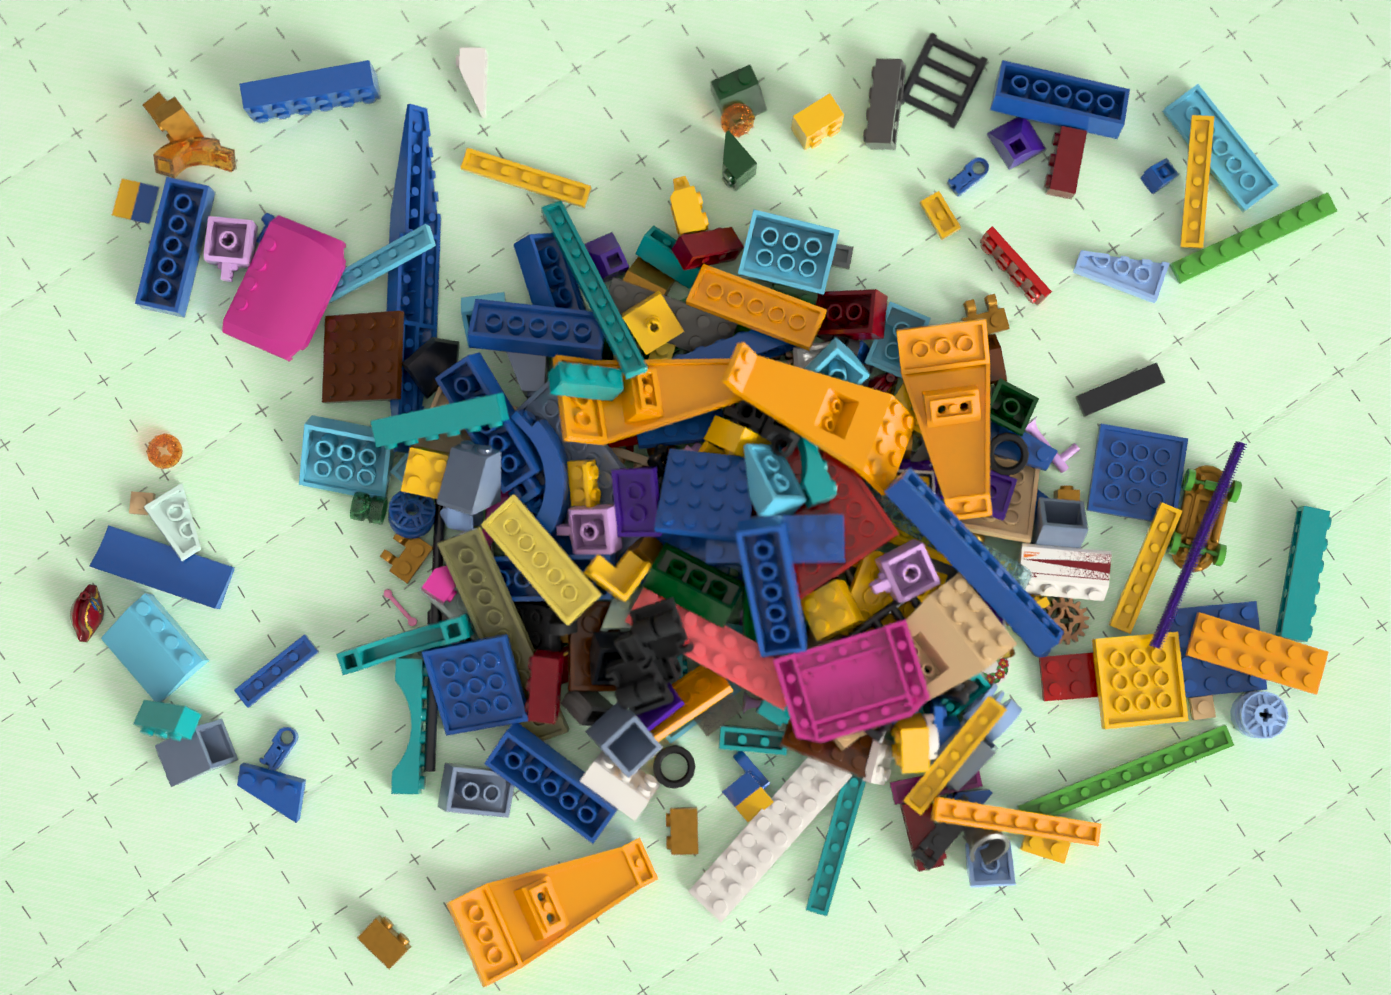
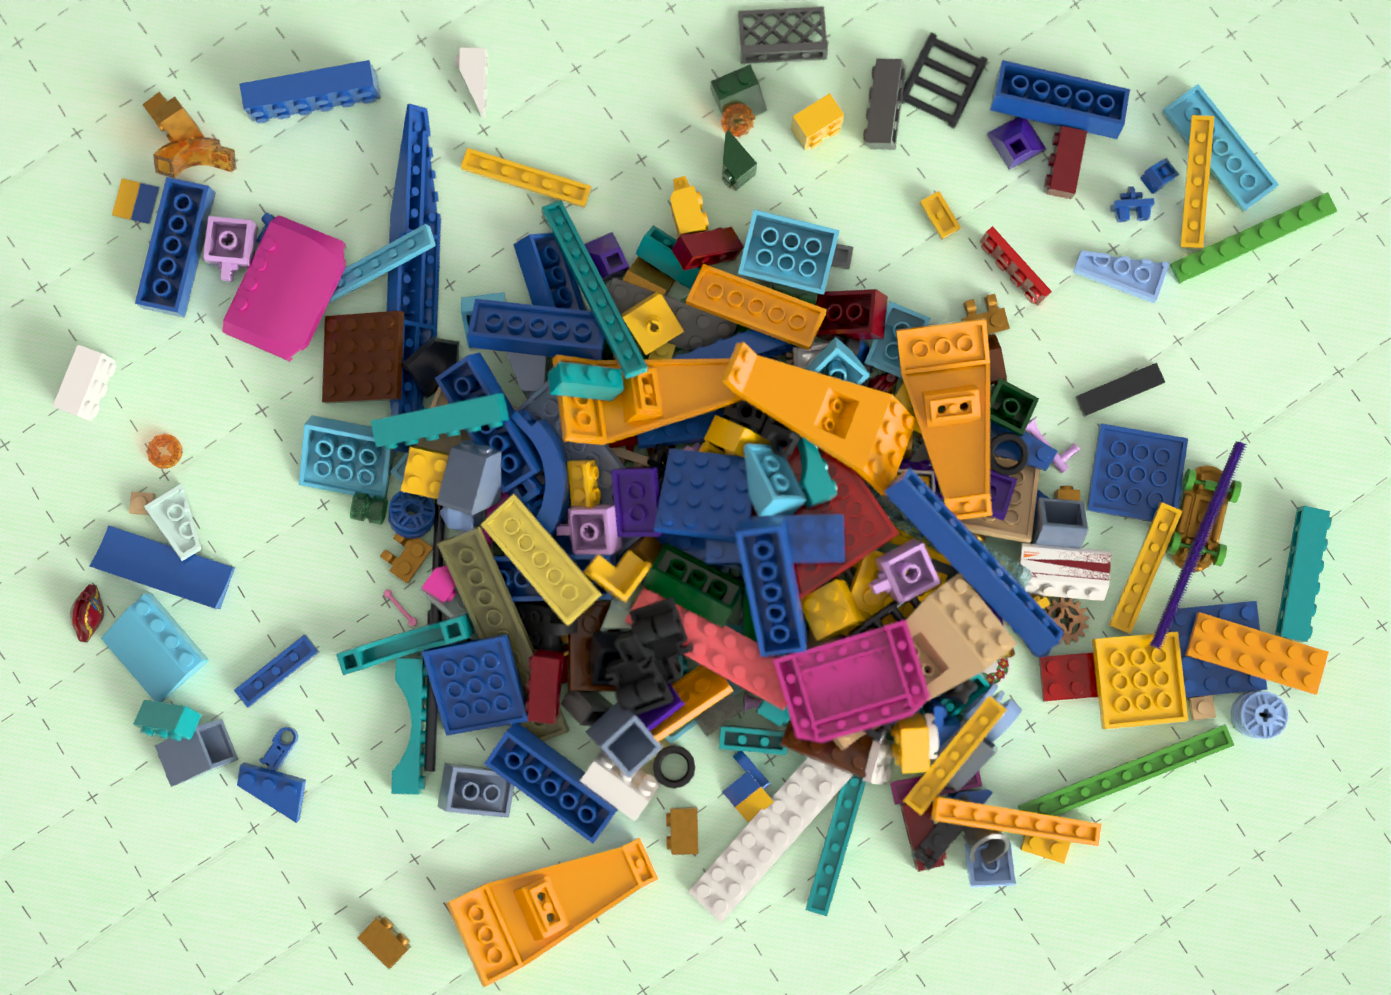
blue piece [947,157,989,196] -> none
none -> white brick [53,344,116,422]
none -> dark grey fence [738,7,828,64]
none -> blue hips [1110,186,1154,223]

